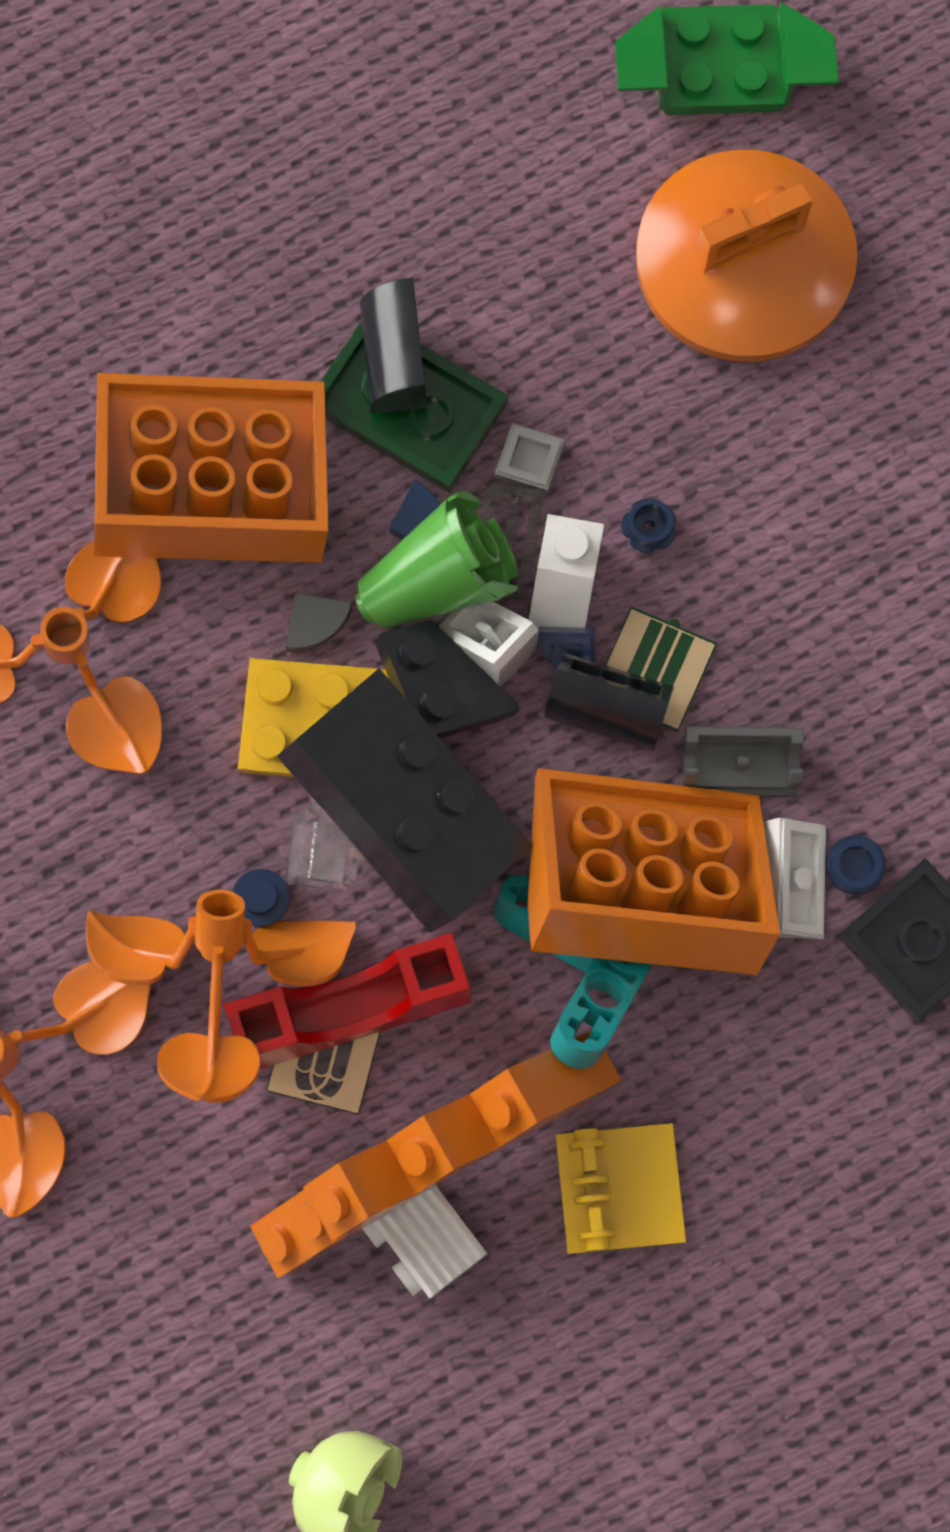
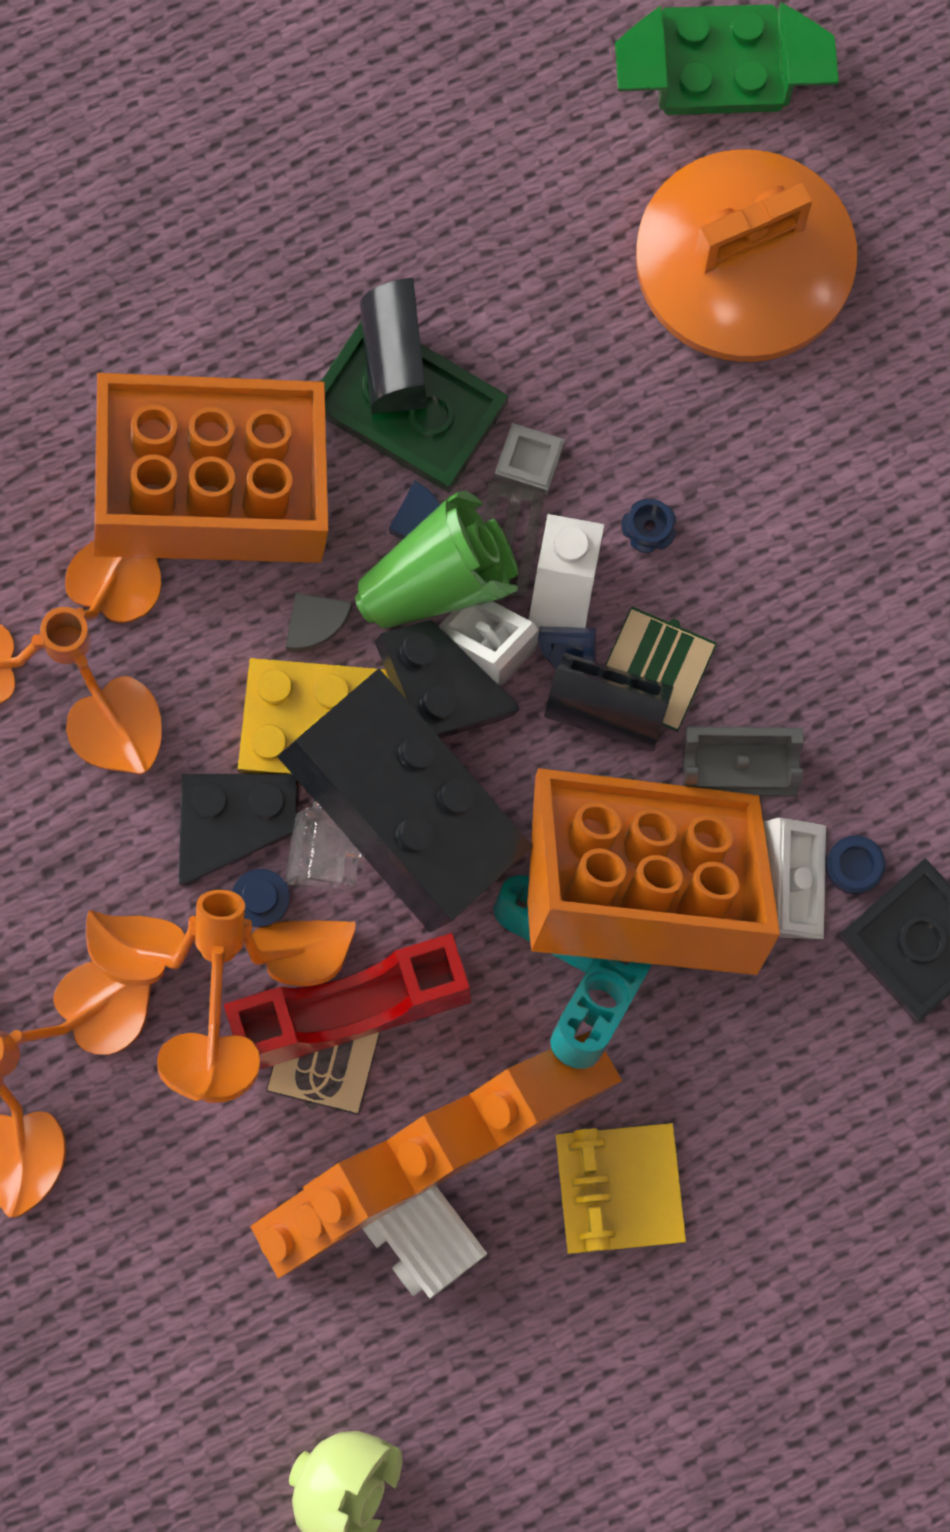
none -> black wing [178,774,298,885]

